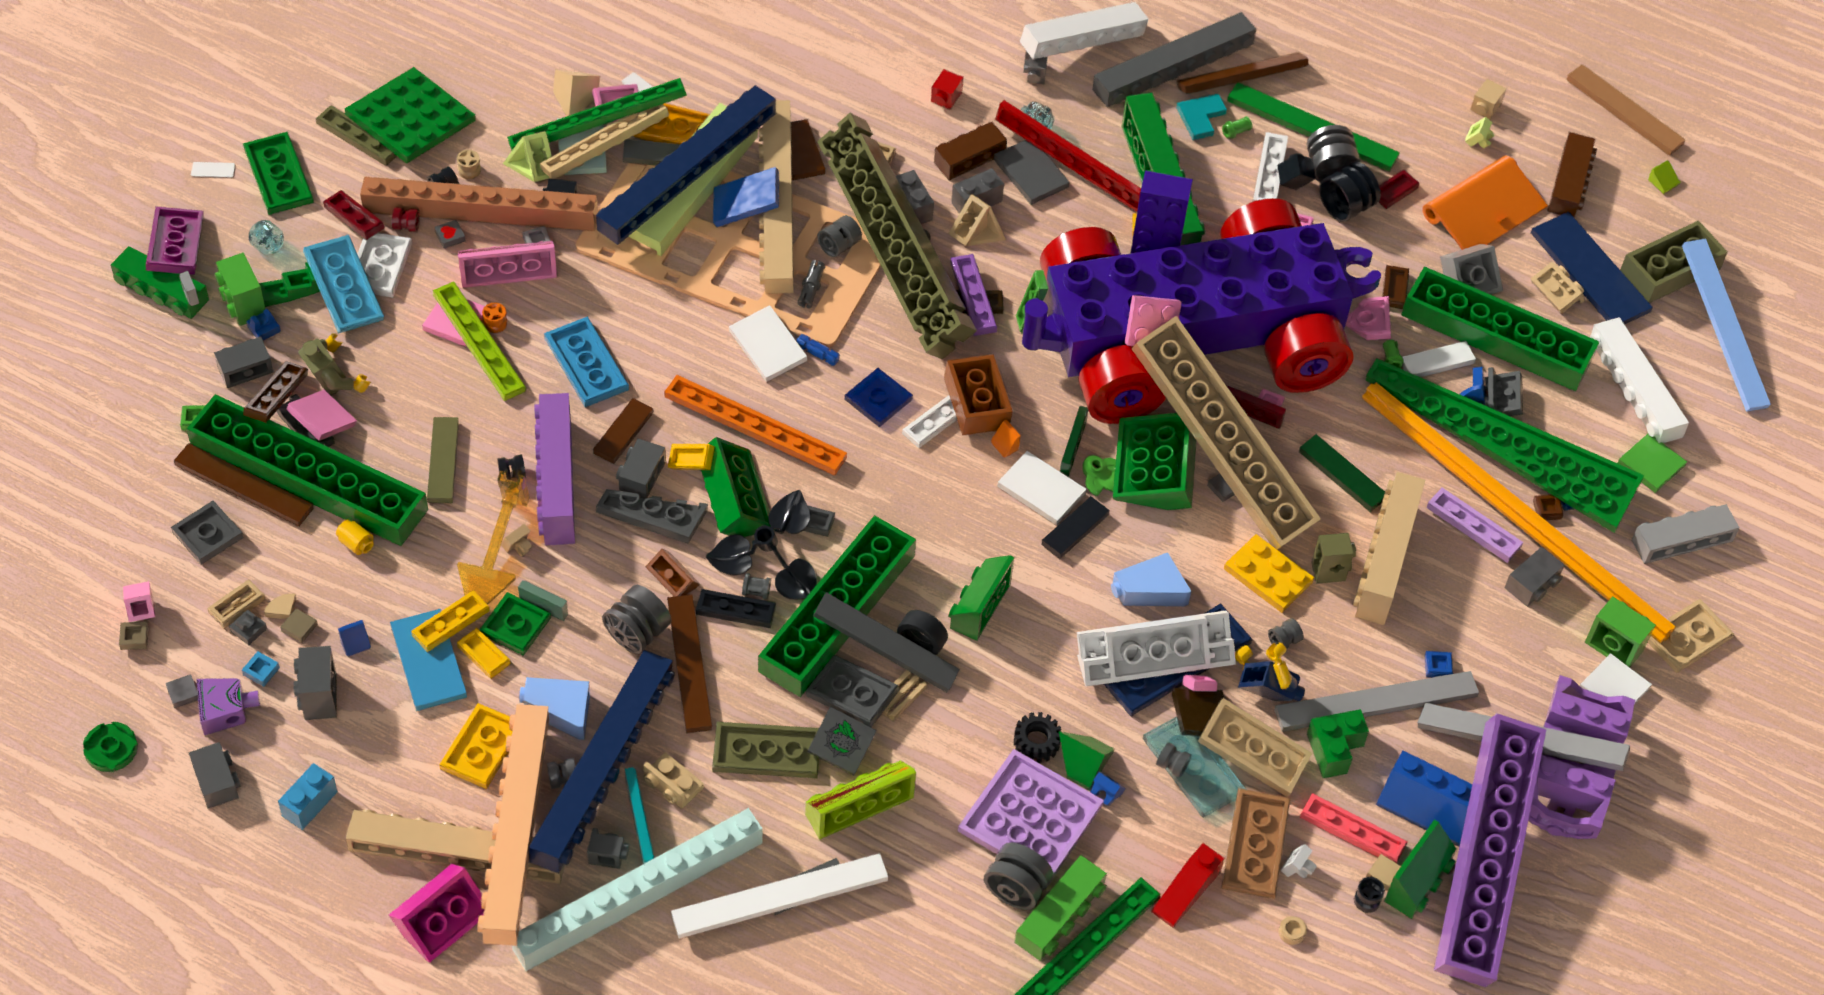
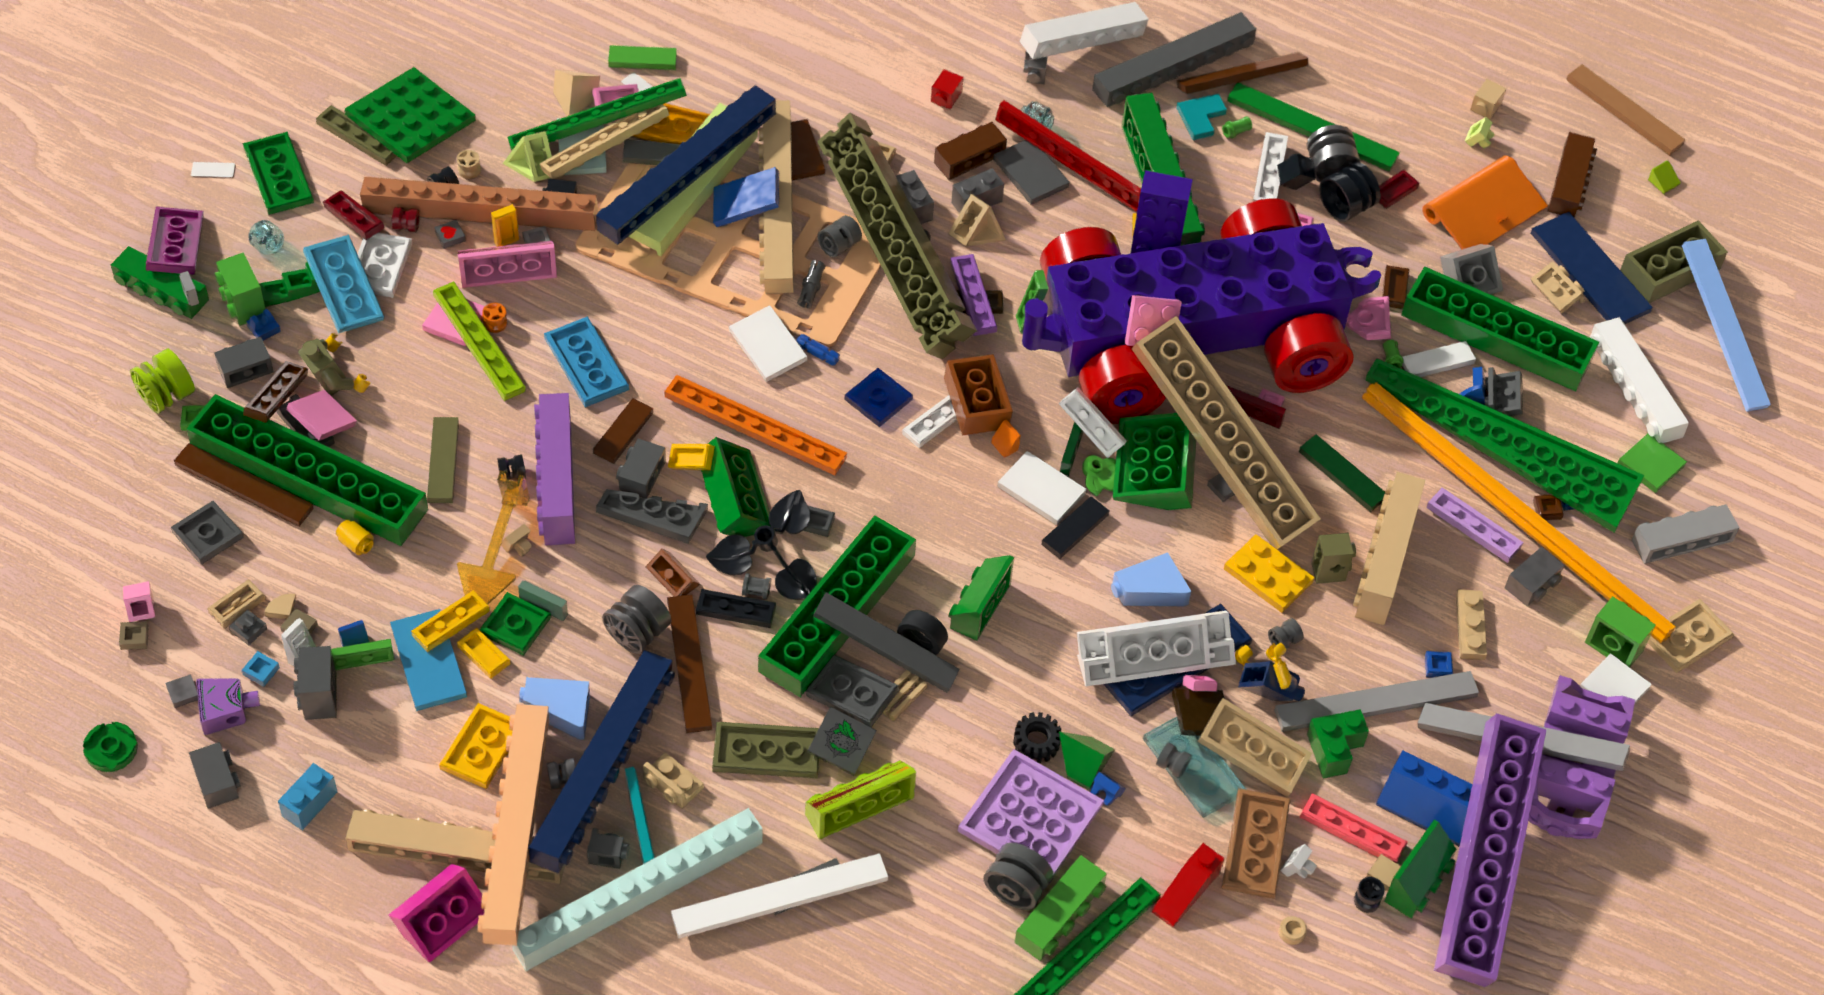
none -> lime wheel [130,348,195,414]
none -> white slope [281,618,316,667]
none -> bright green tile [331,639,394,670]
none -> yellow tile [491,204,519,247]
none -> bright green tile [608,45,677,70]
none -> white tile [1059,387,1127,458]
none -> tan plate [1456,589,1487,660]

